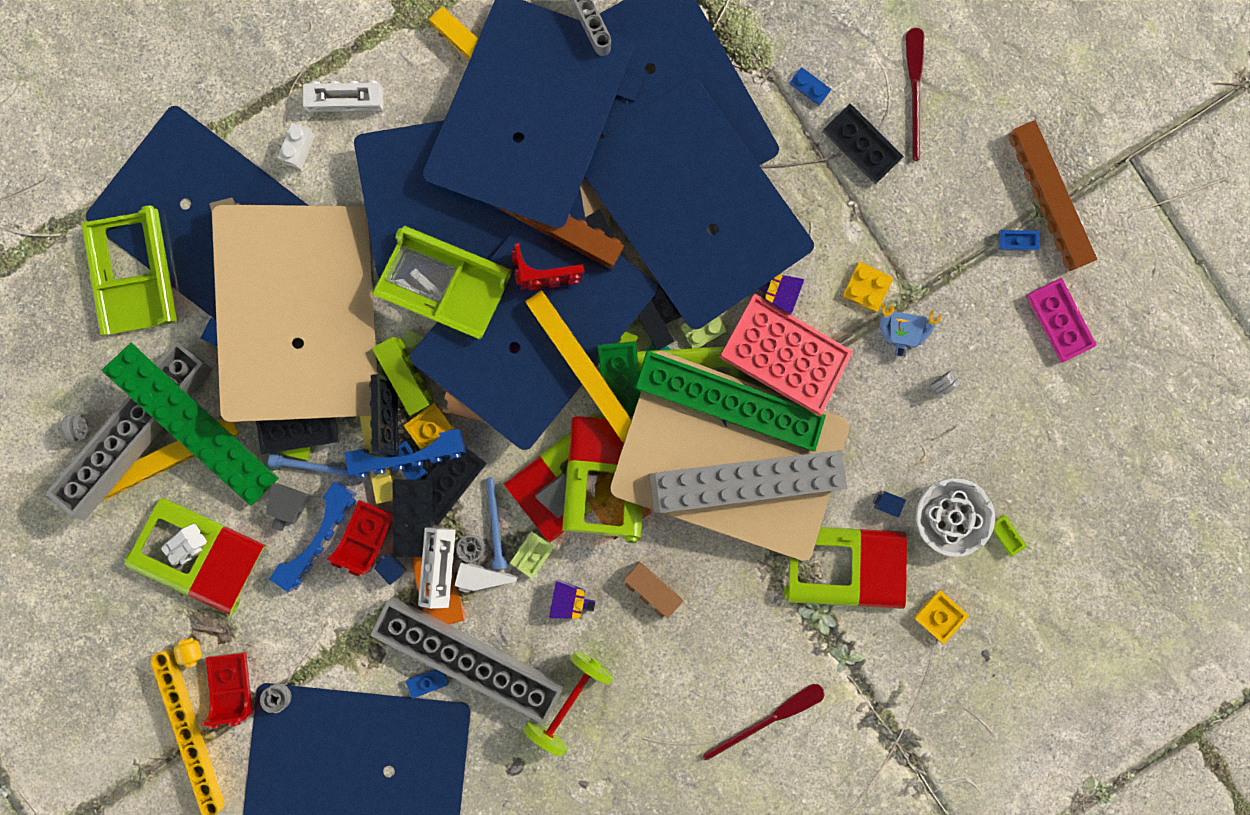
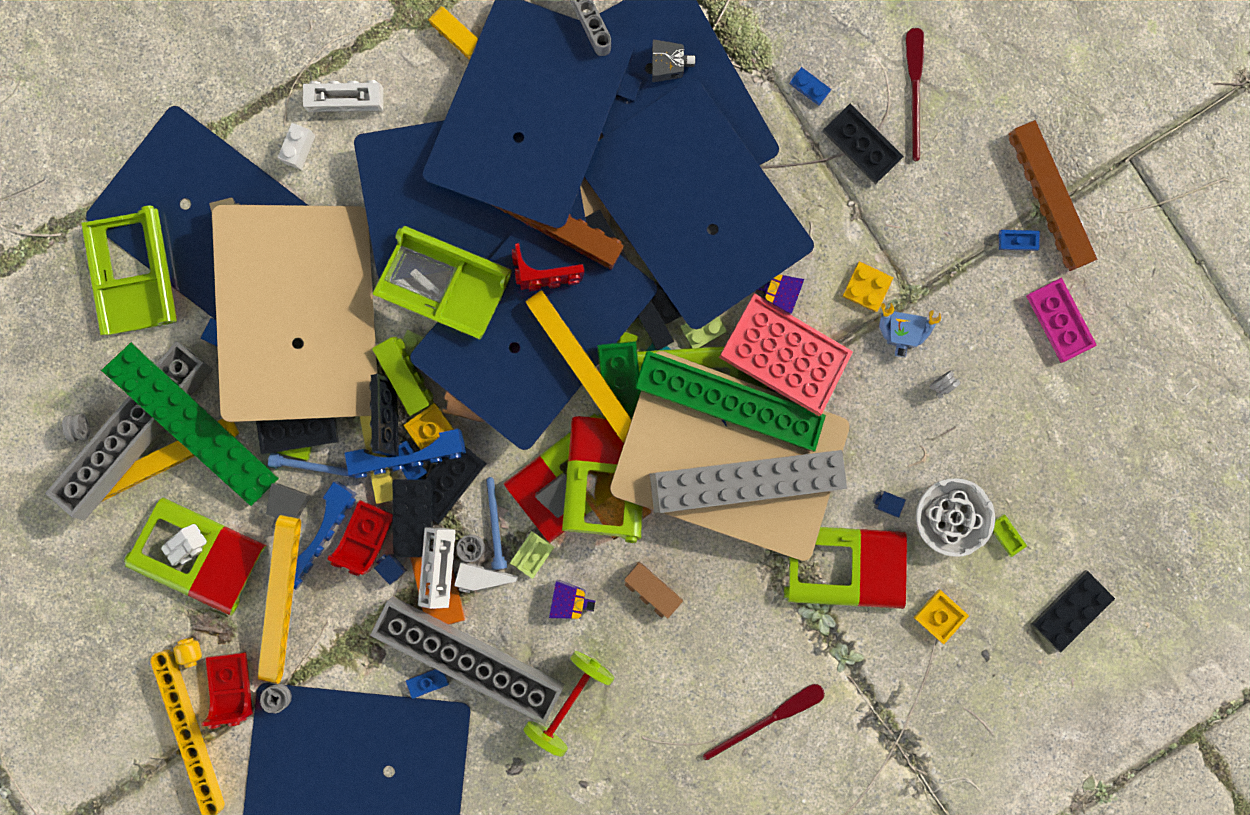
none -> yellow beam [258,515,301,684]
none -> dark grey torso [652,40,695,82]
none -> black plate [1031,570,1115,653]

